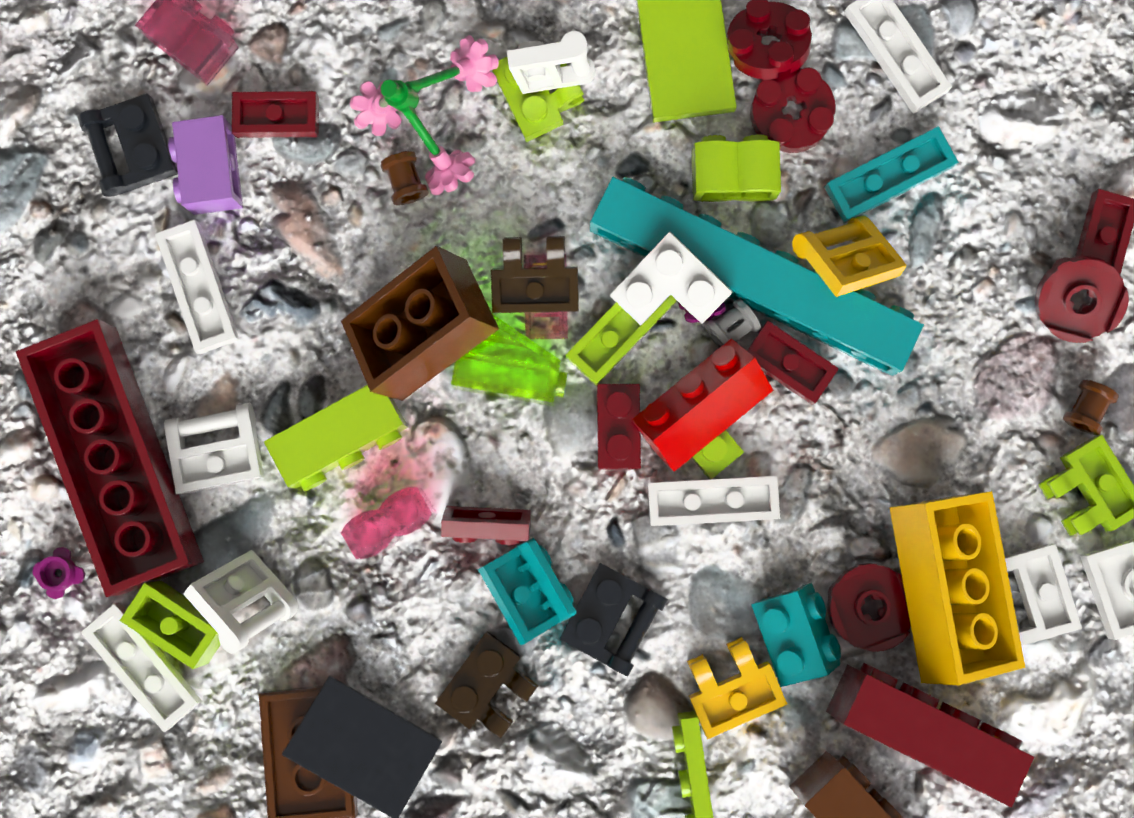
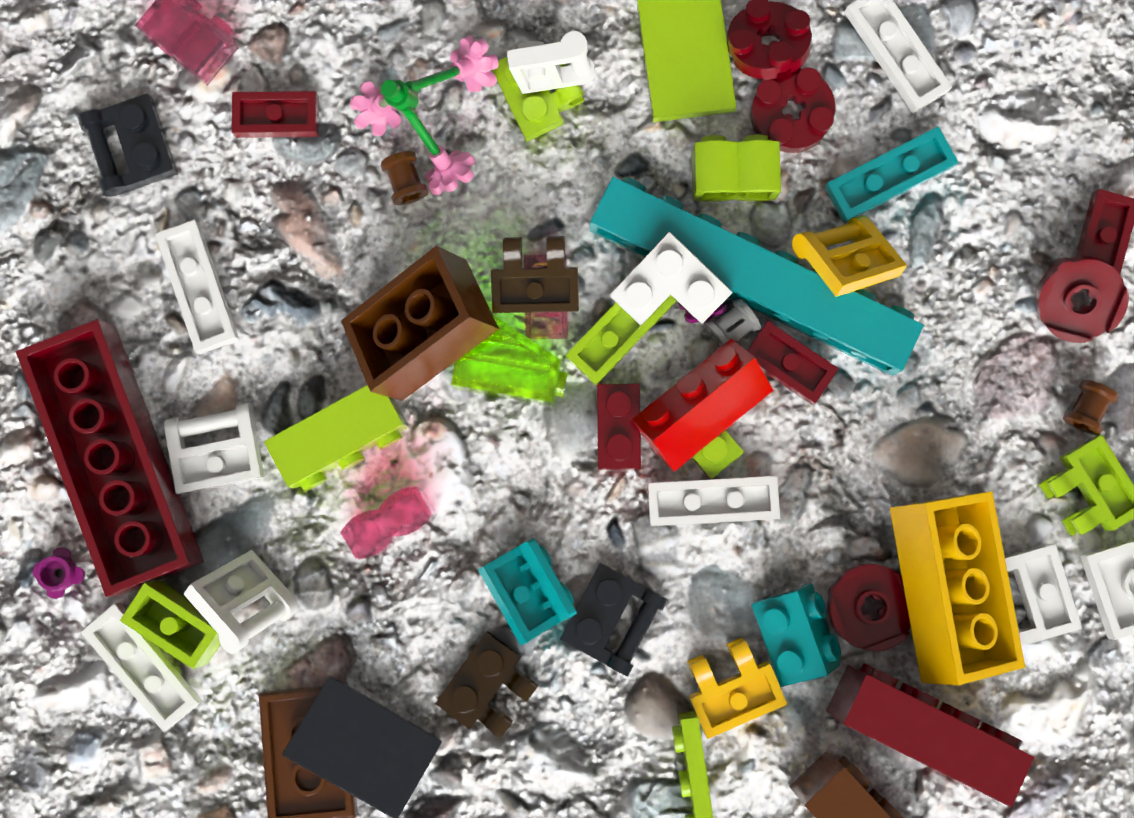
medium lavender brick [168,115,243,215] -> none
plate [441,506,531,545] -> none

